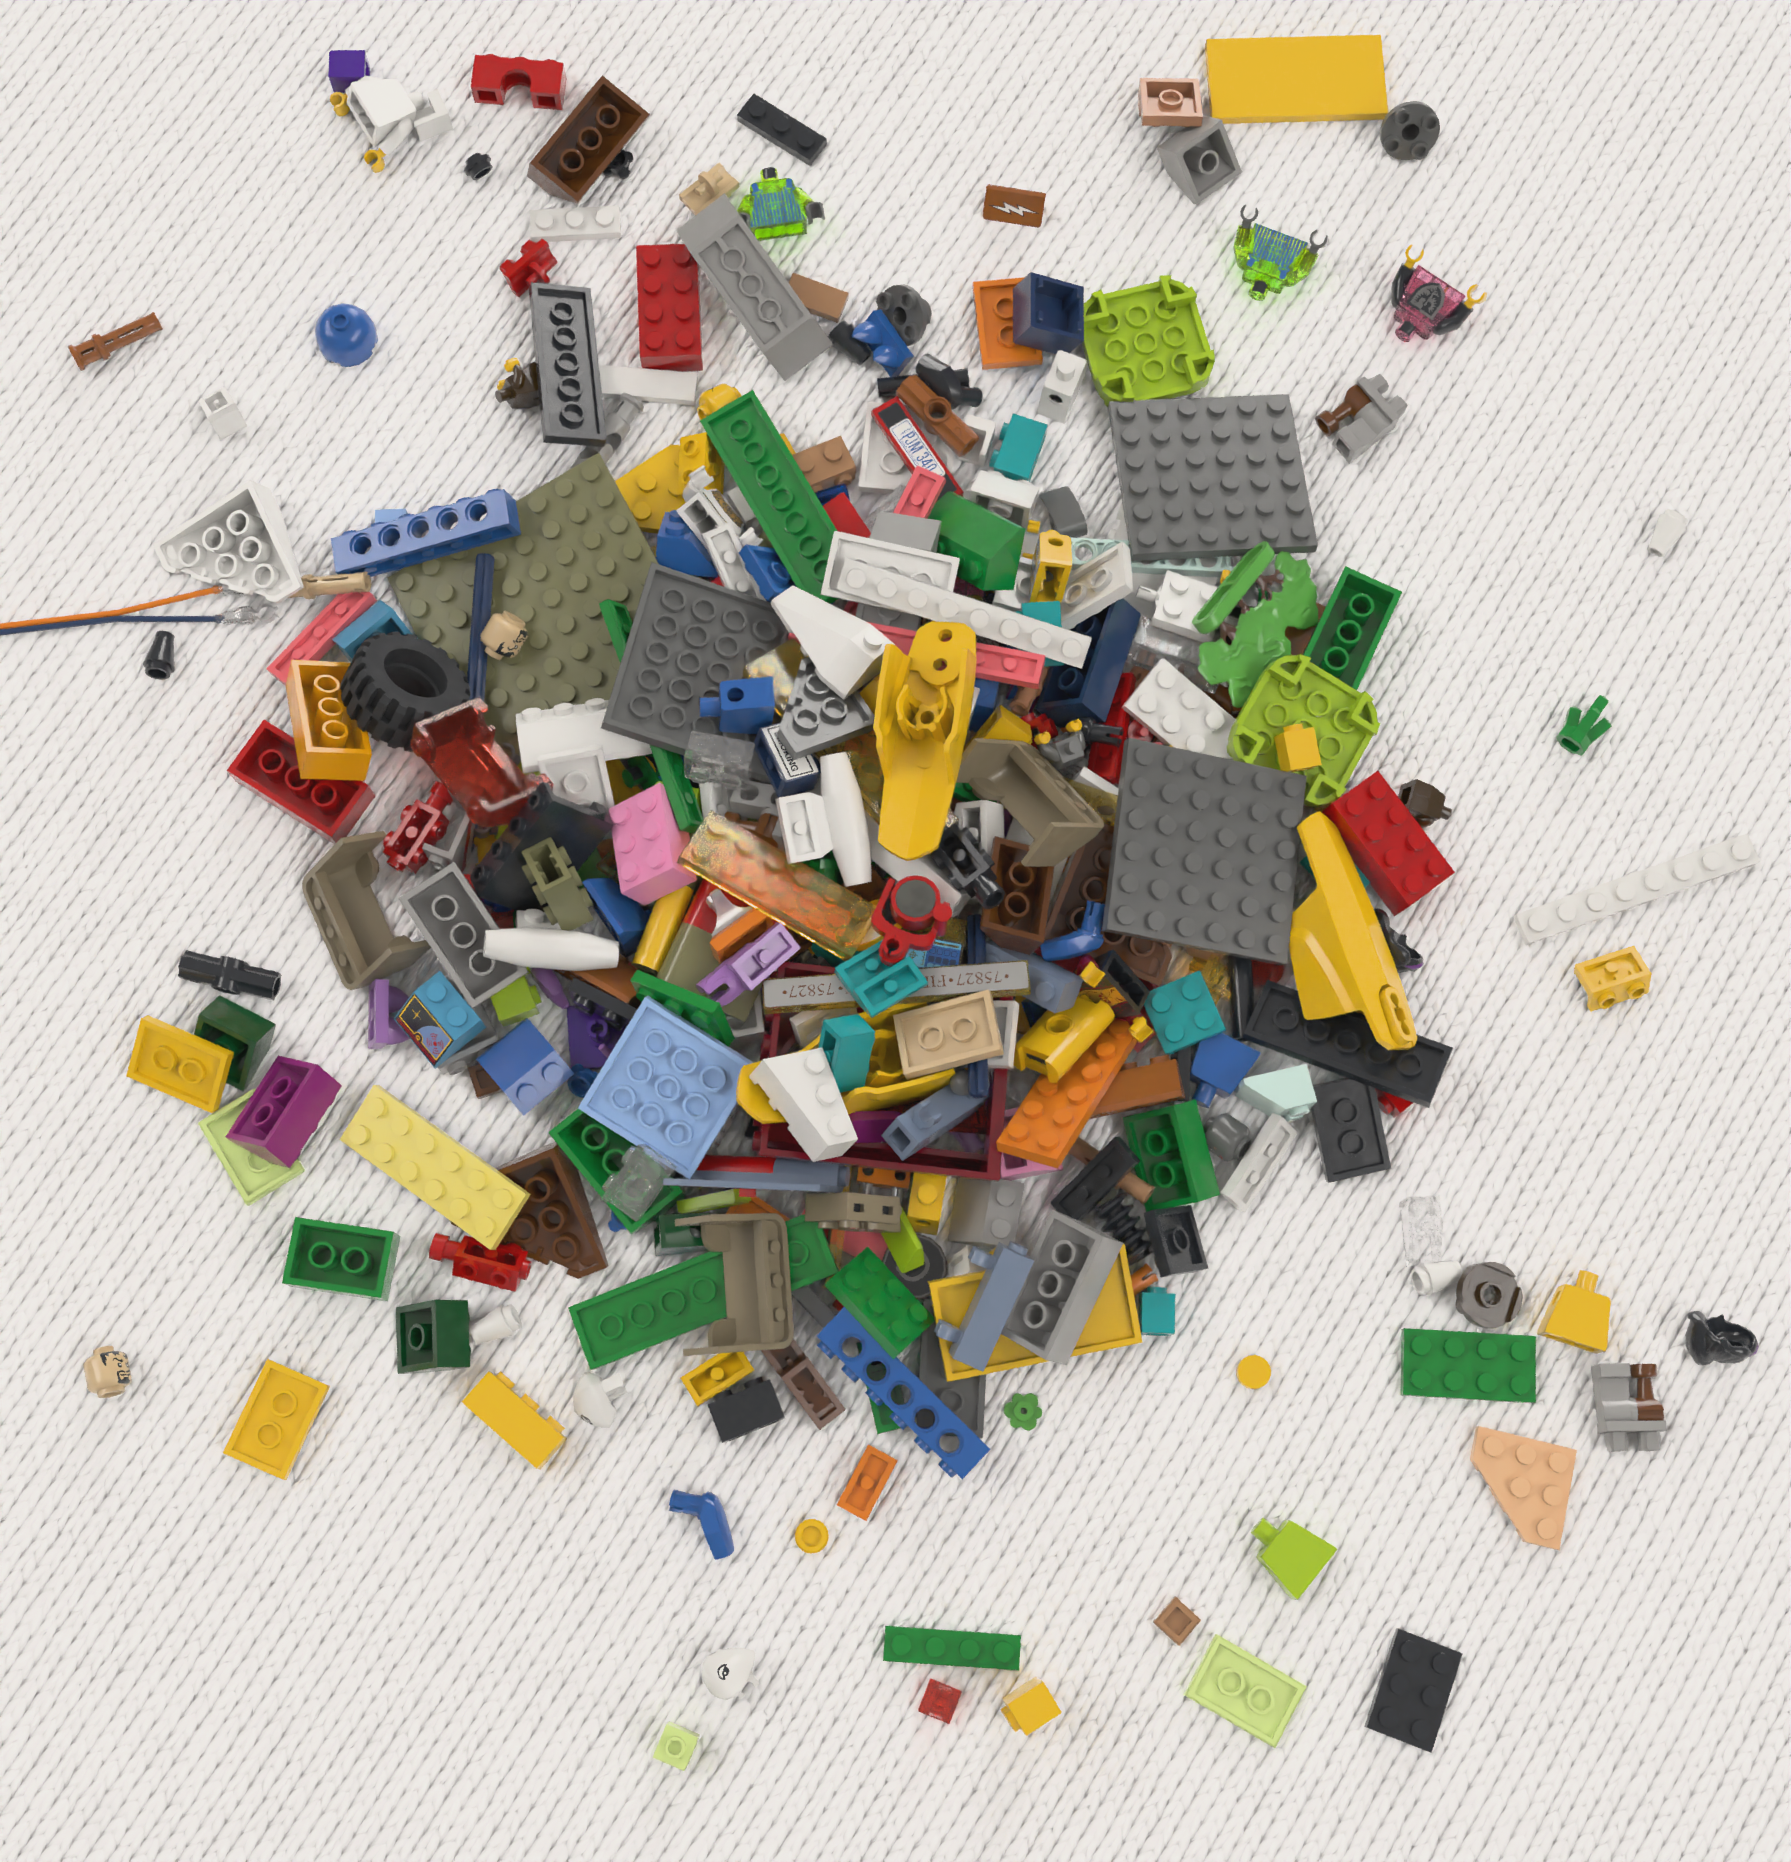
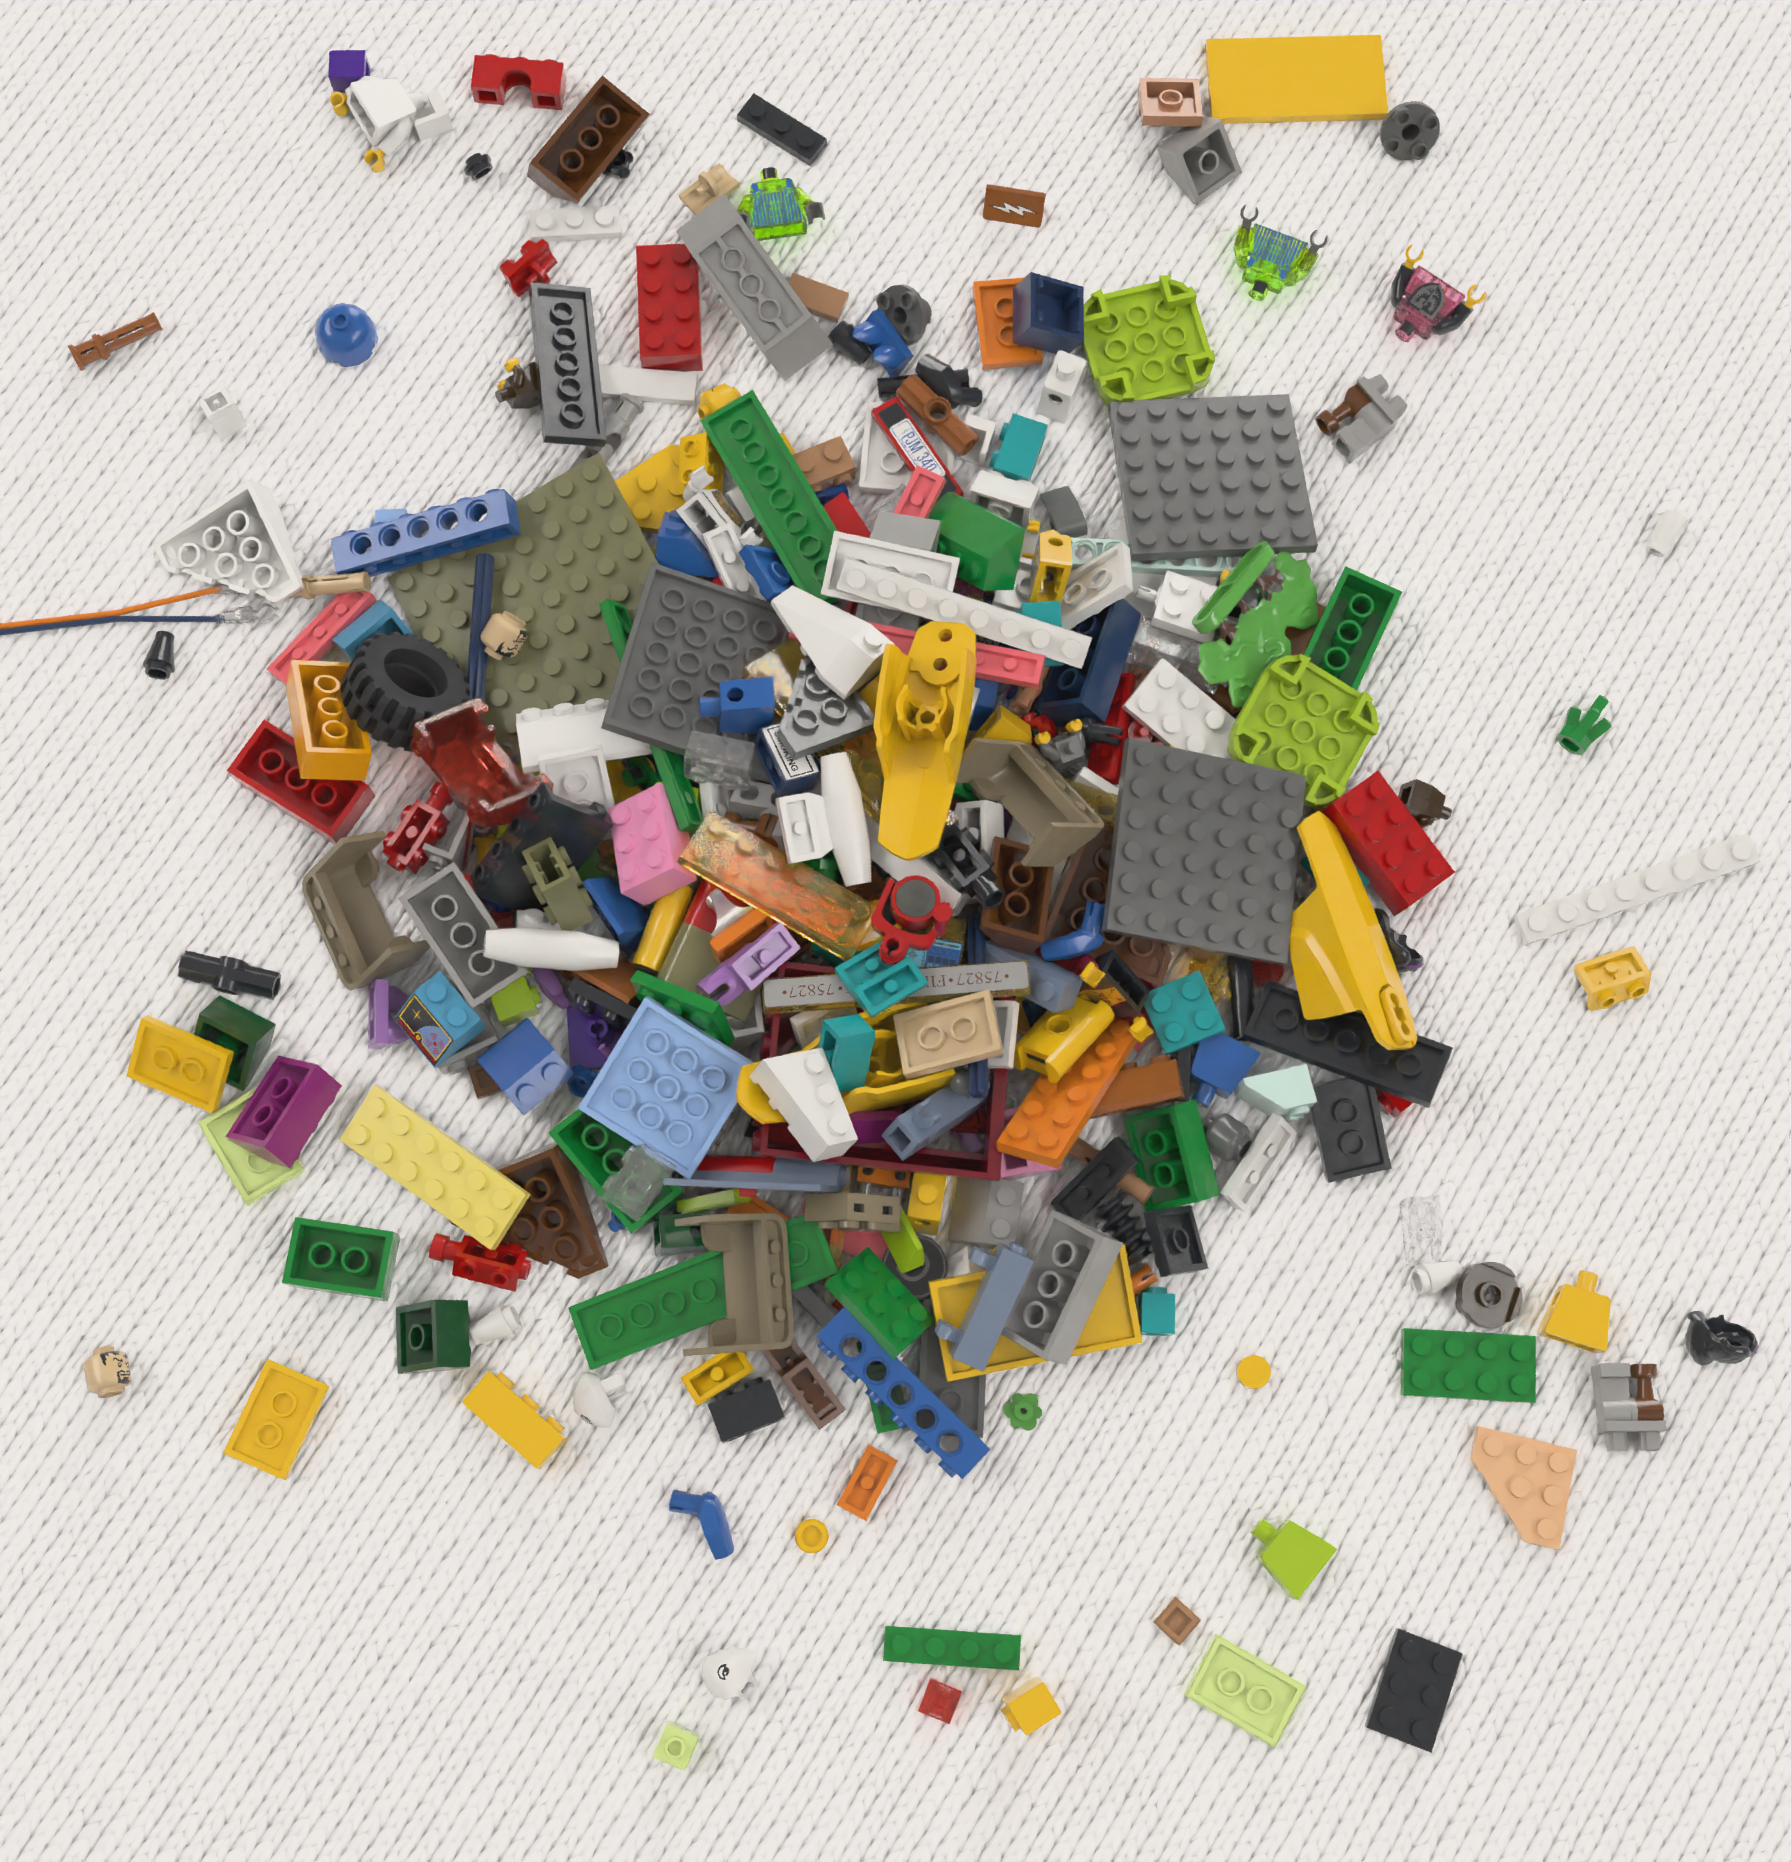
yellow brick [1274,723,1322,773] -> none

